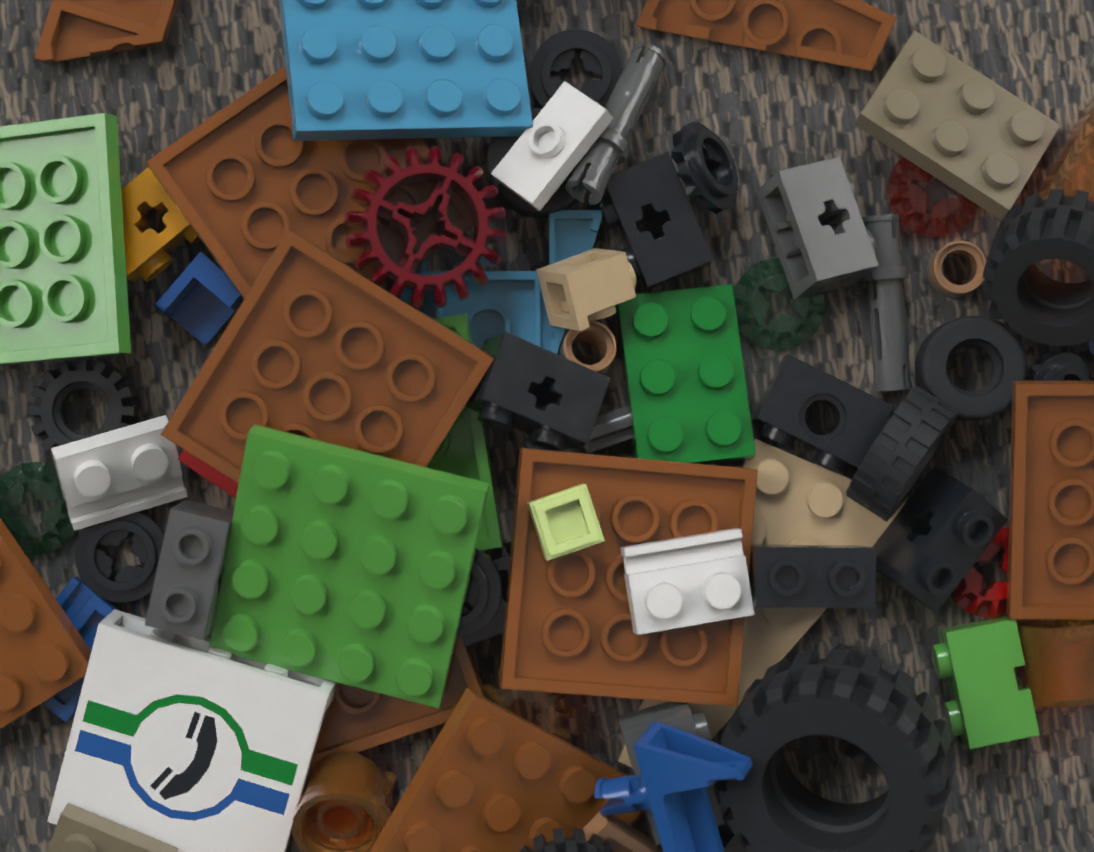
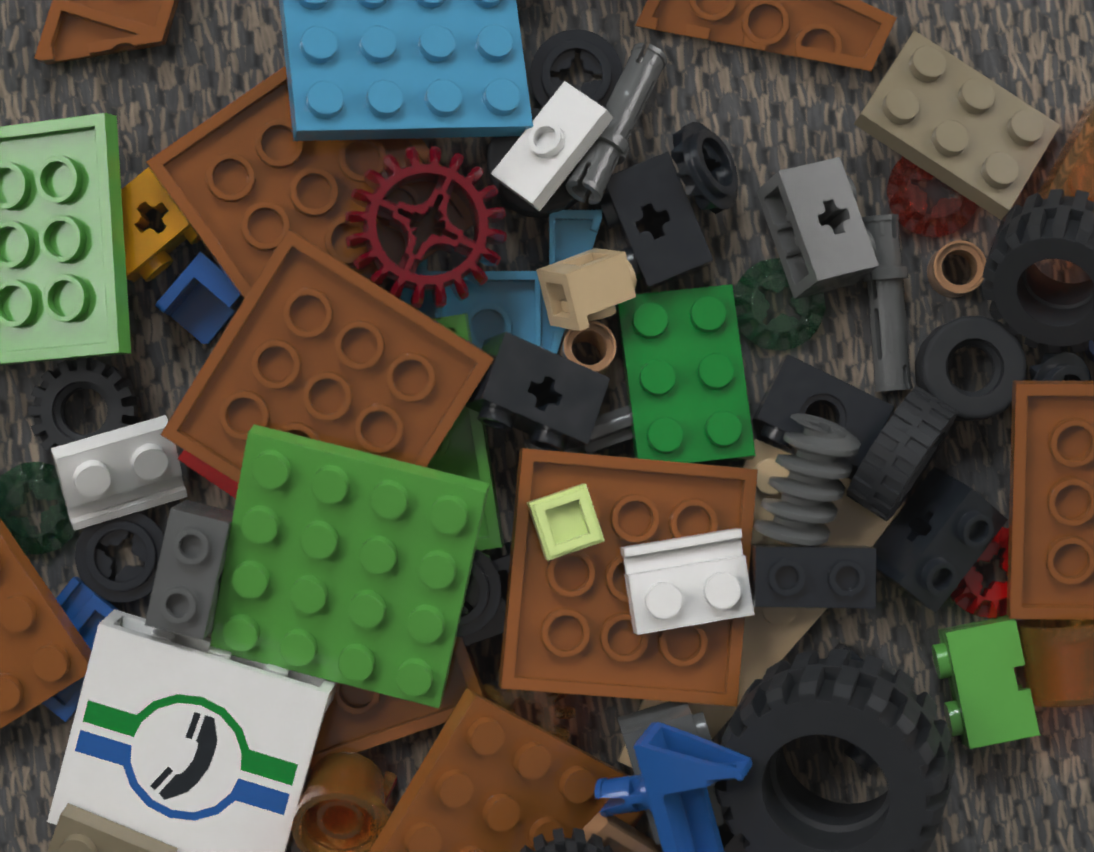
none -> dark grey piece [753,413,861,546]

